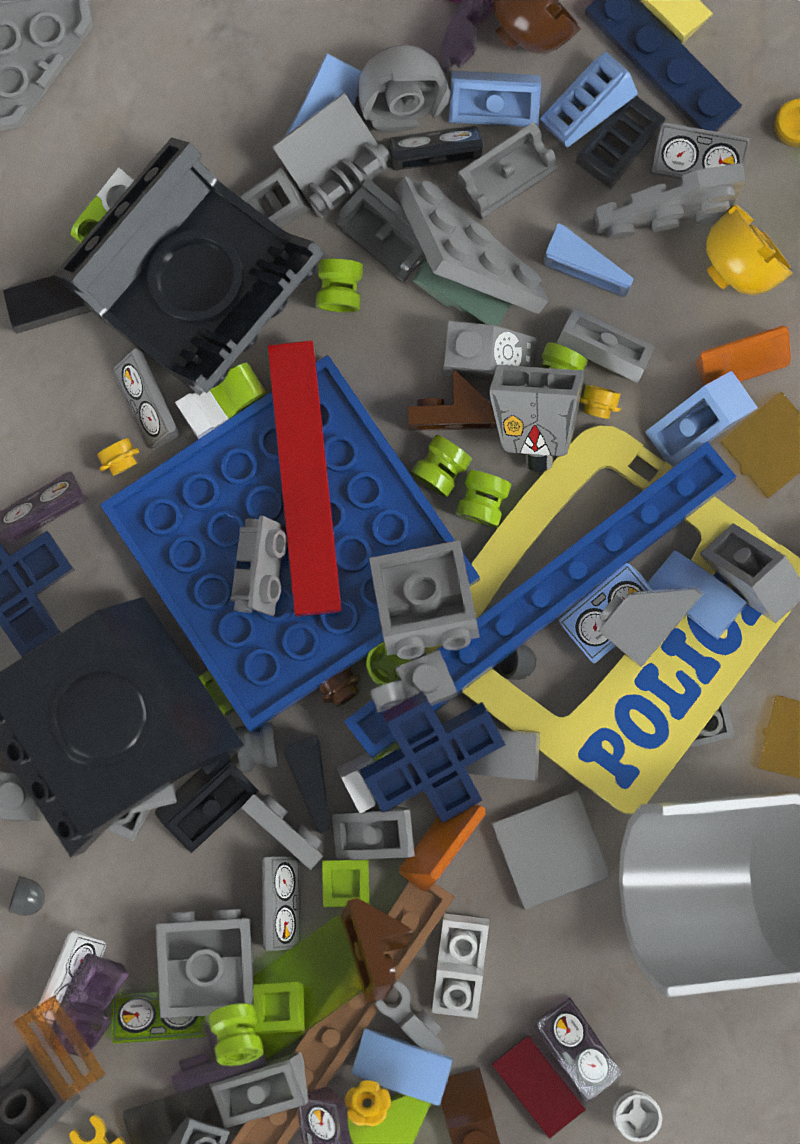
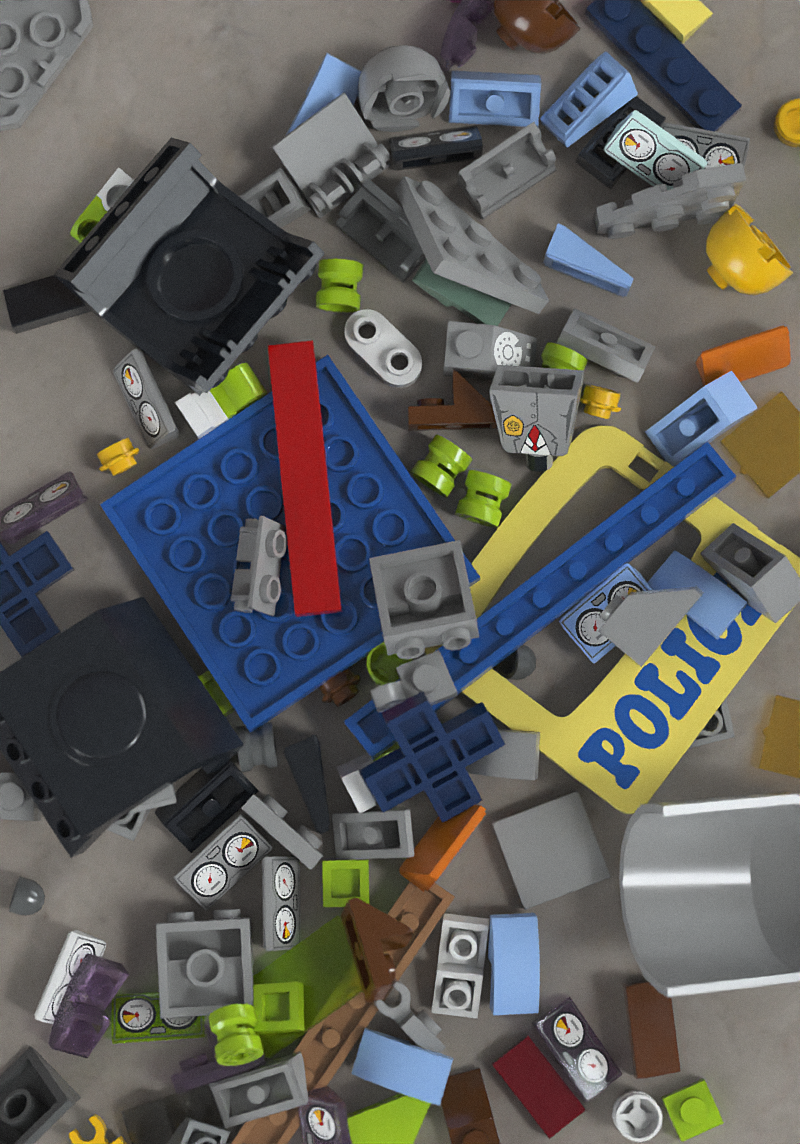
clear orange tile [13,996,106,1103] -> none
yellow plate [344,1080,391,1127] -> none
none -> slope [173,814,273,911]
none -> white plate [344,309,422,388]
none -> light blue slope [488,913,540,1015]
none -> slope [604,110,708,191]
none -> reddish brown slope [623,981,681,1079]
none -> lime plate [661,1078,724,1142]

